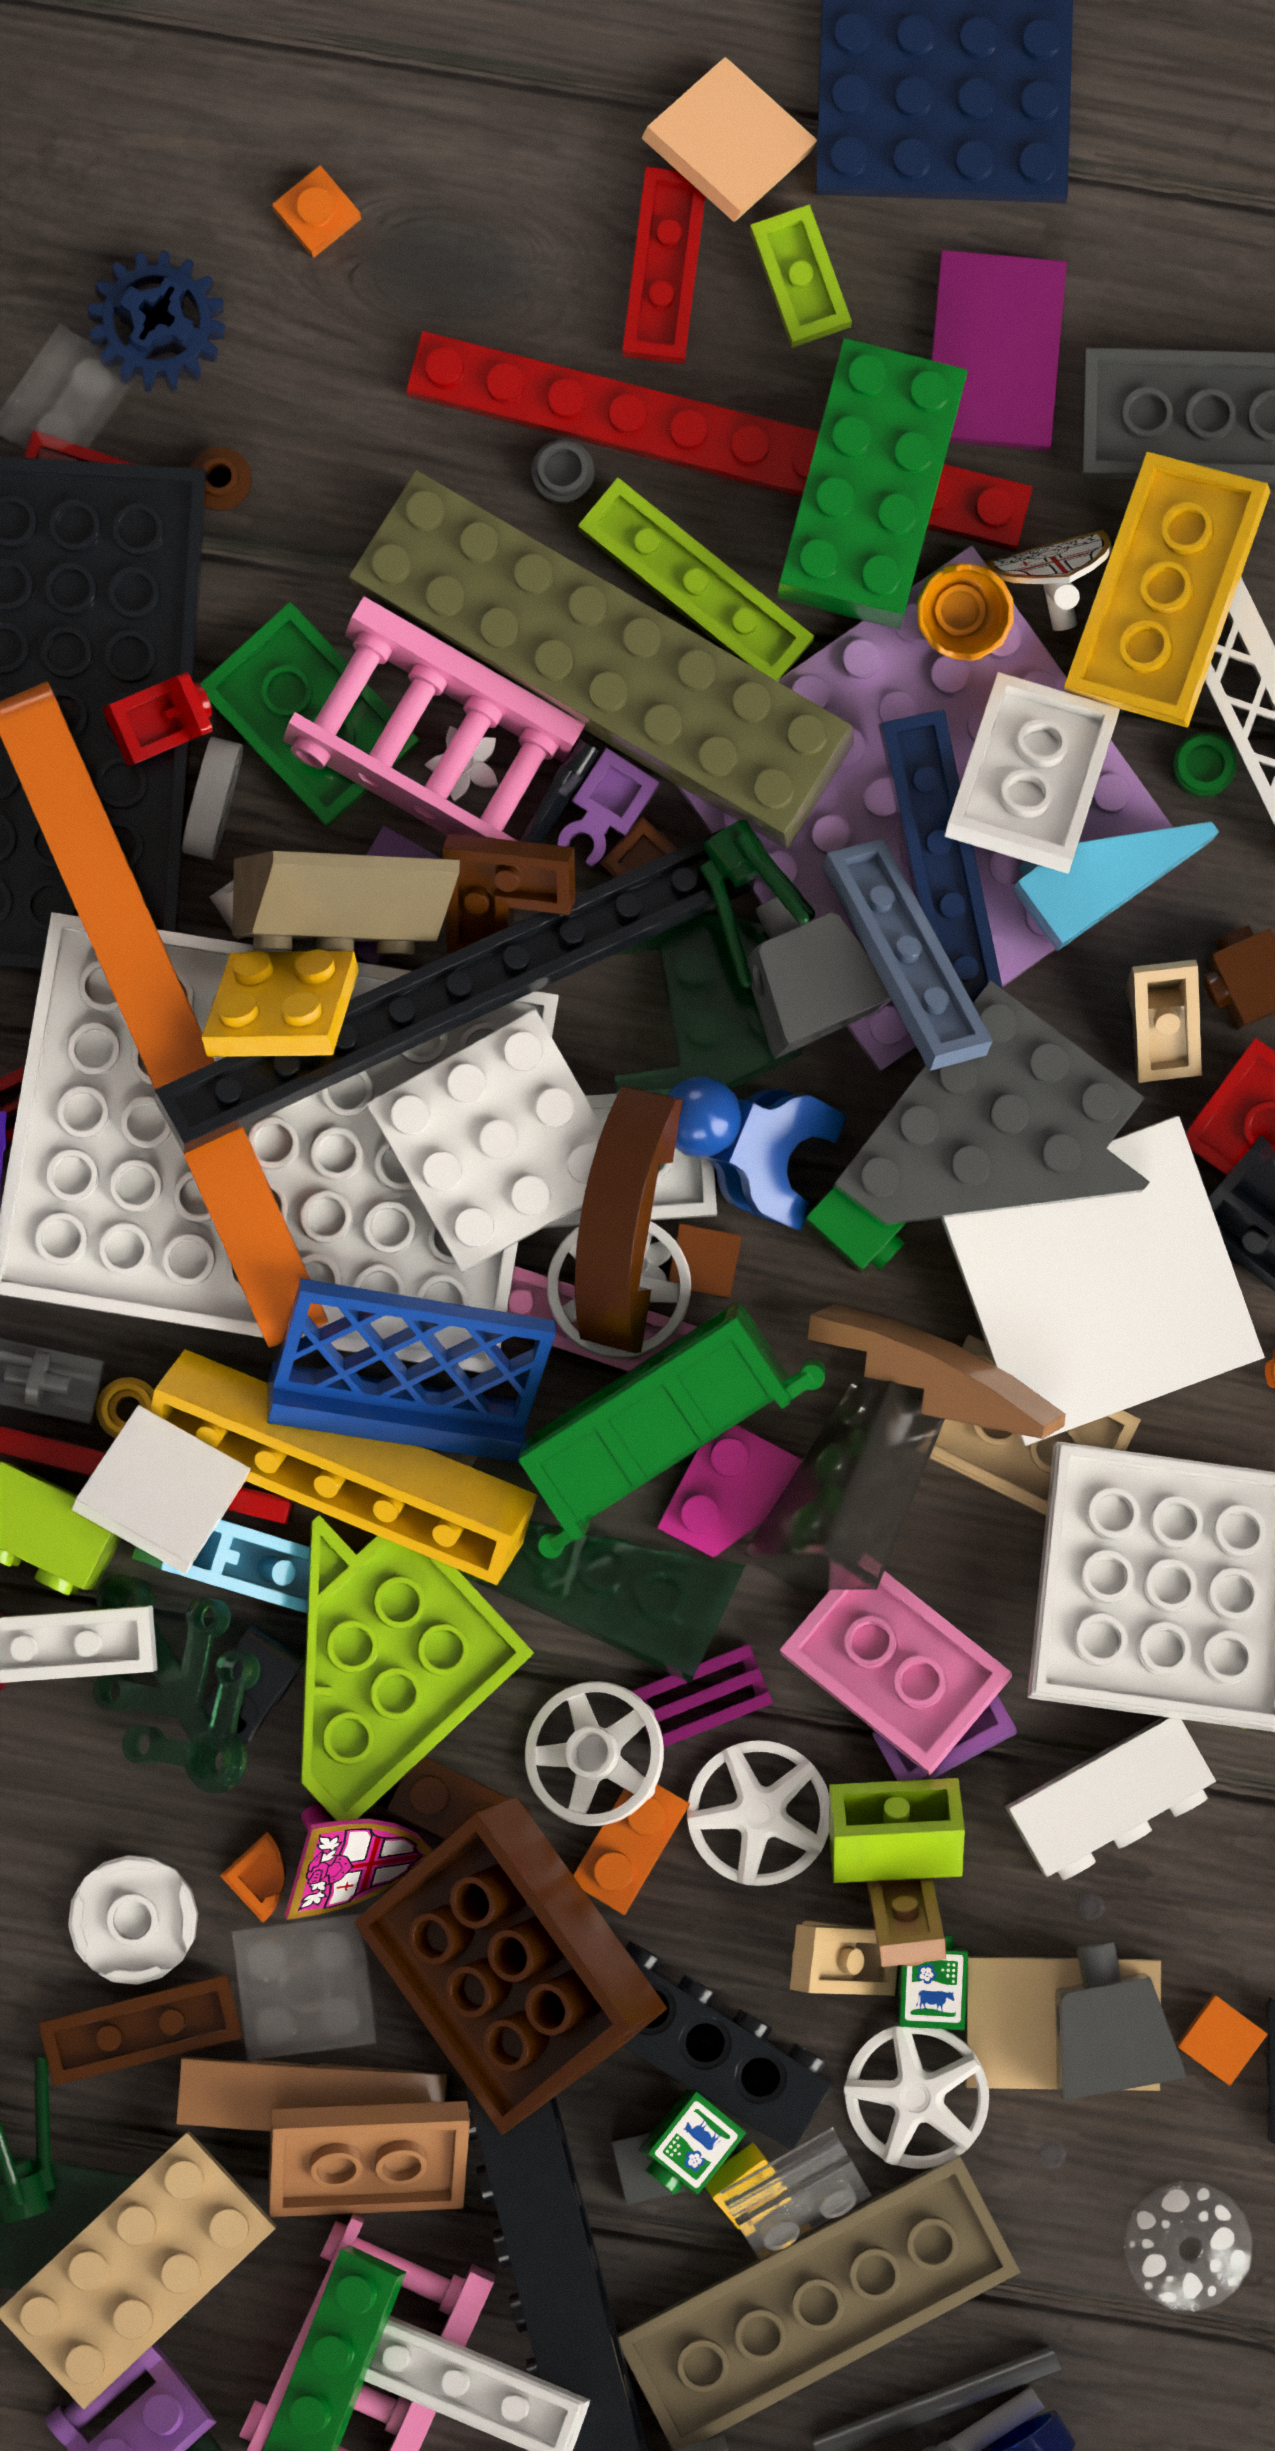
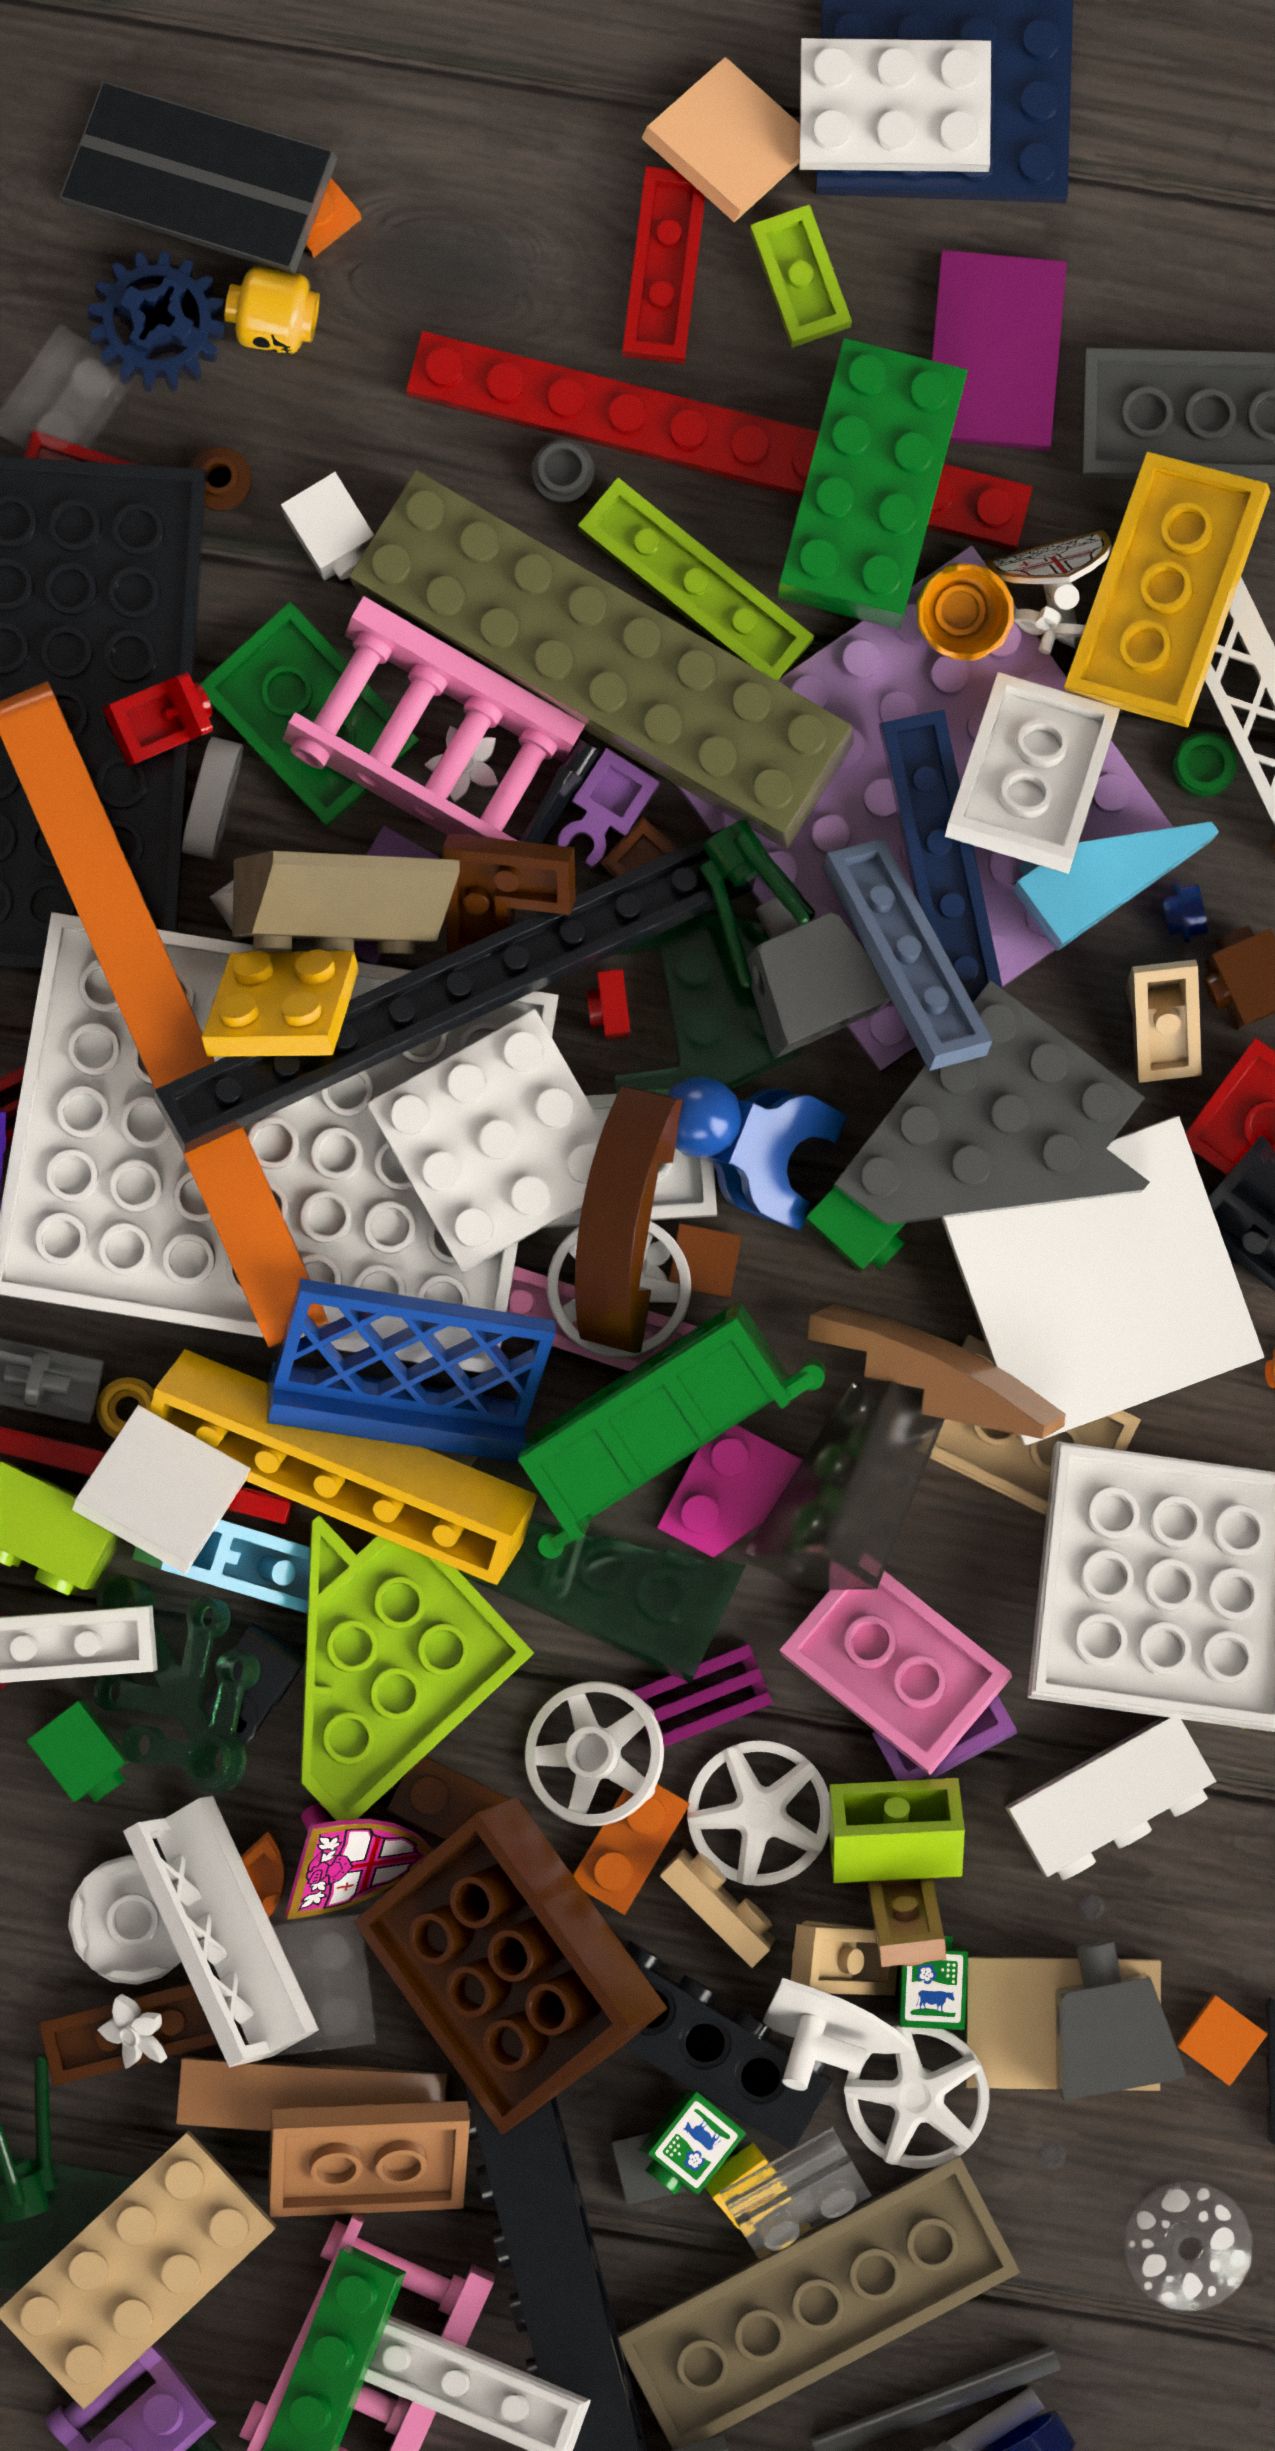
none -> green brick [27,1700,131,1803]
none -> black tile [60,81,338,274]
none -> white plant [98,1994,167,2069]
none -> white fence [123,1796,319,2068]
none -> yellow head [224,266,320,355]
none -> white brick [281,472,375,581]
none -> red plate [586,969,630,1042]
none -> tan plate [660,1848,775,1968]
none -> white shield [762,1978,915,2091]
none -> white plate [799,38,991,172]
none -> white plant [1014,606,1085,655]
none -> clear blue plate [1162,881,1208,943]

